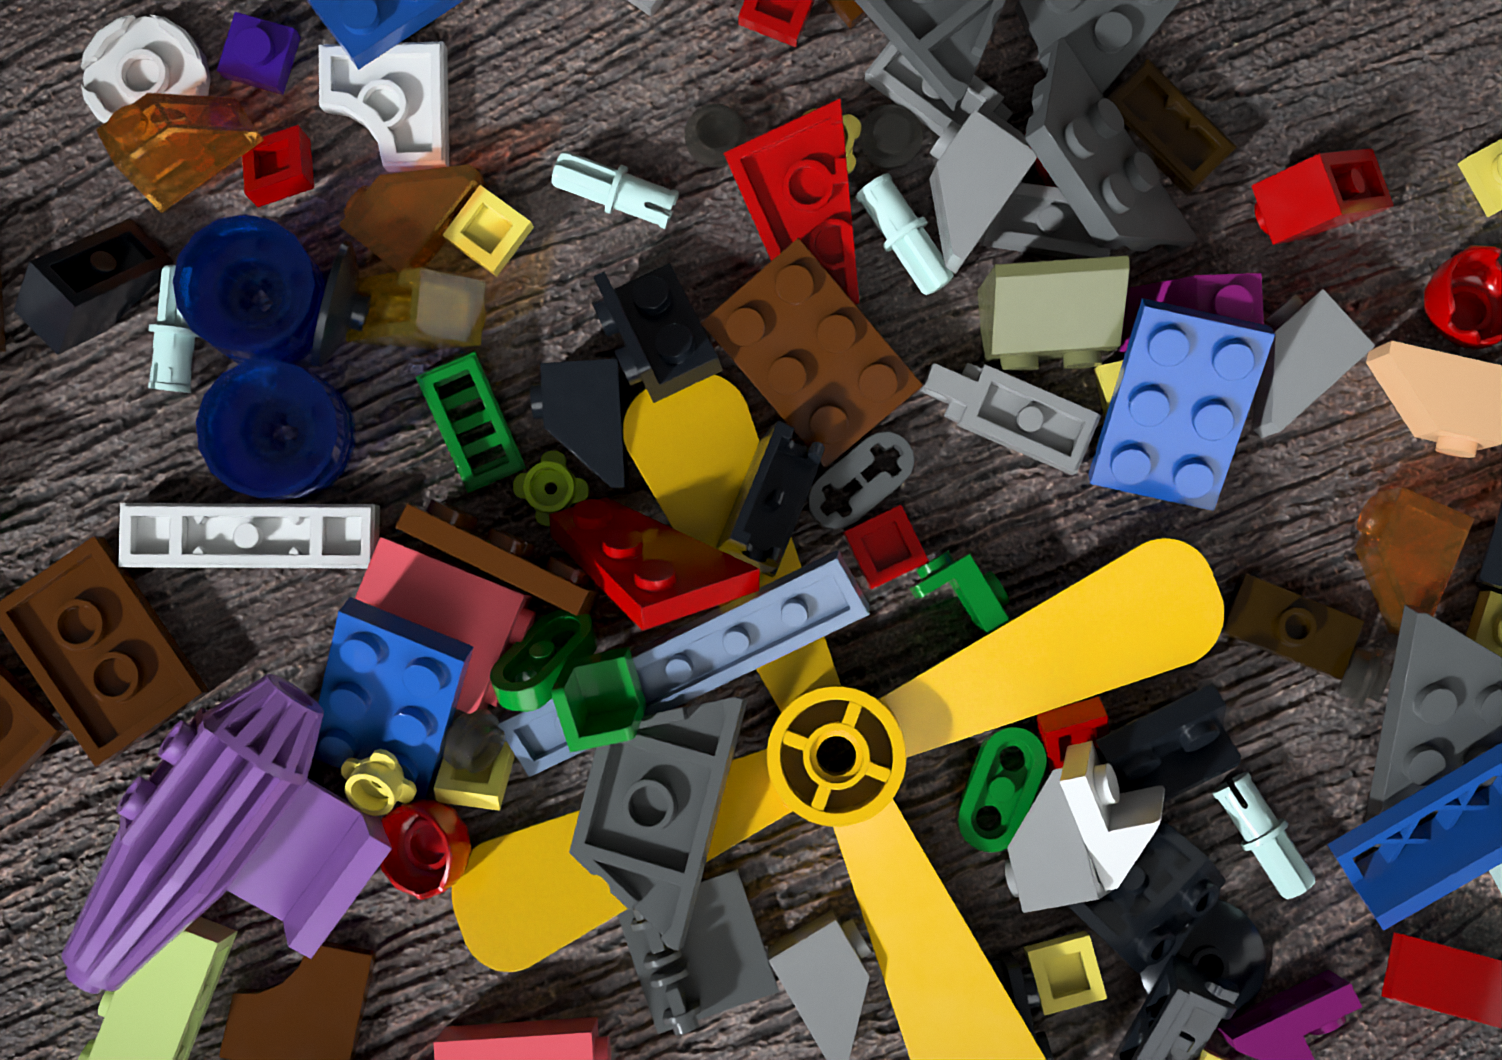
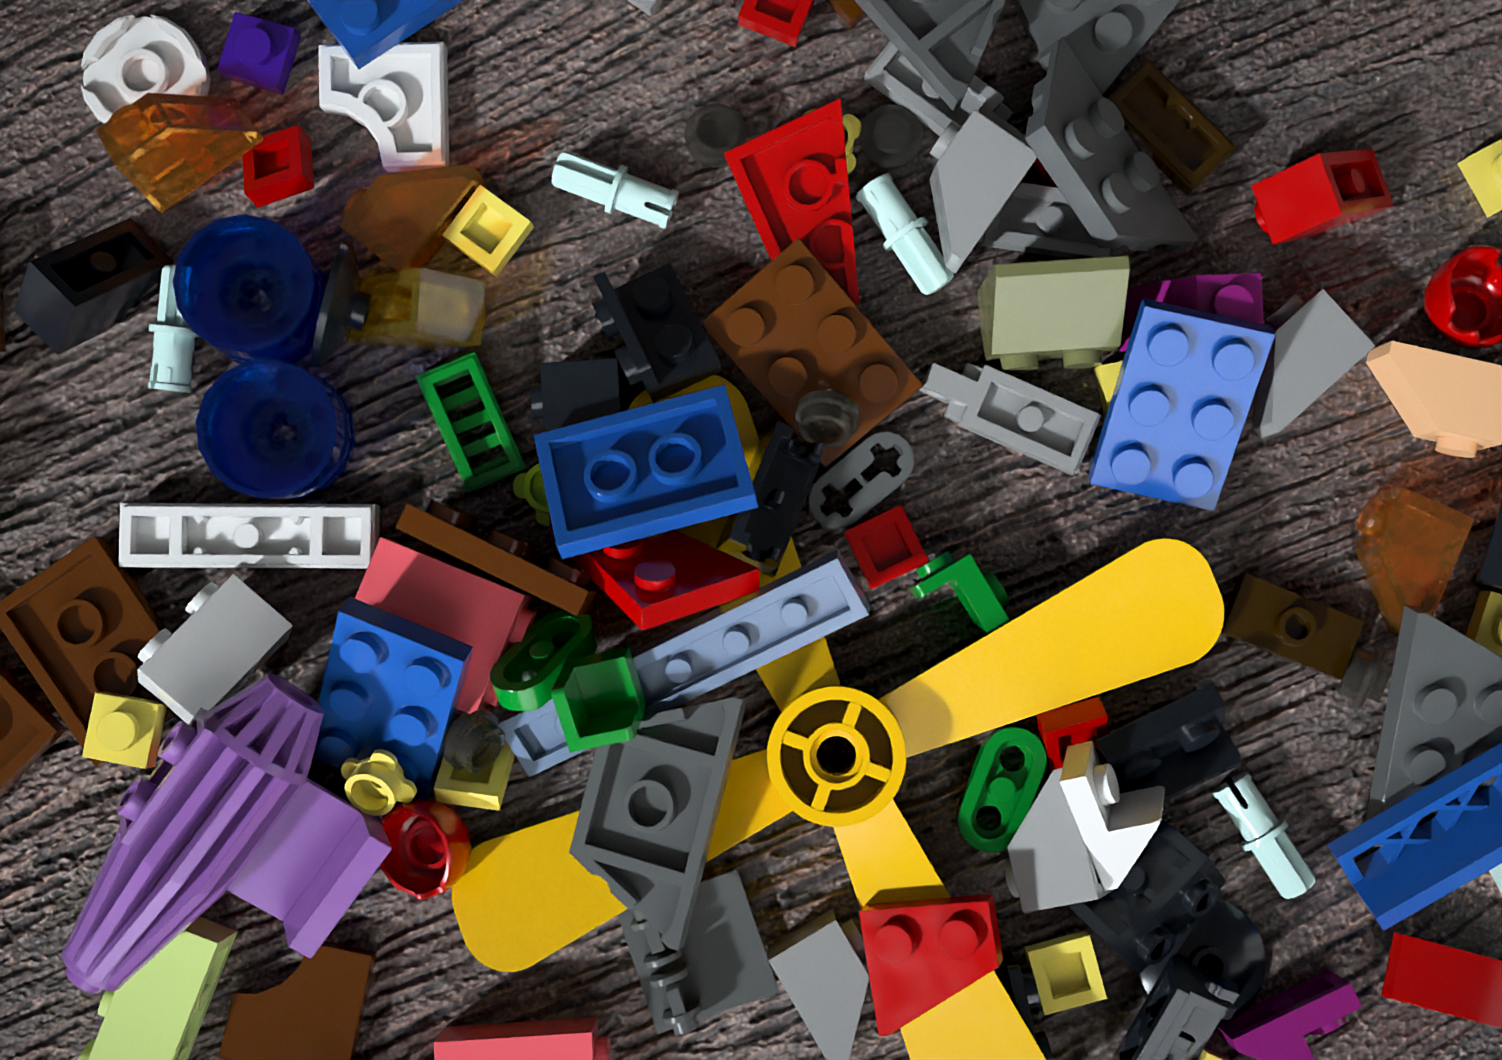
none -> light yellow plate [82,691,167,769]
none -> white brick [138,574,293,724]
none -> blue plate [534,385,758,559]
none -> clear smoke plate [795,389,861,448]
none -> red wing [859,894,1003,1036]

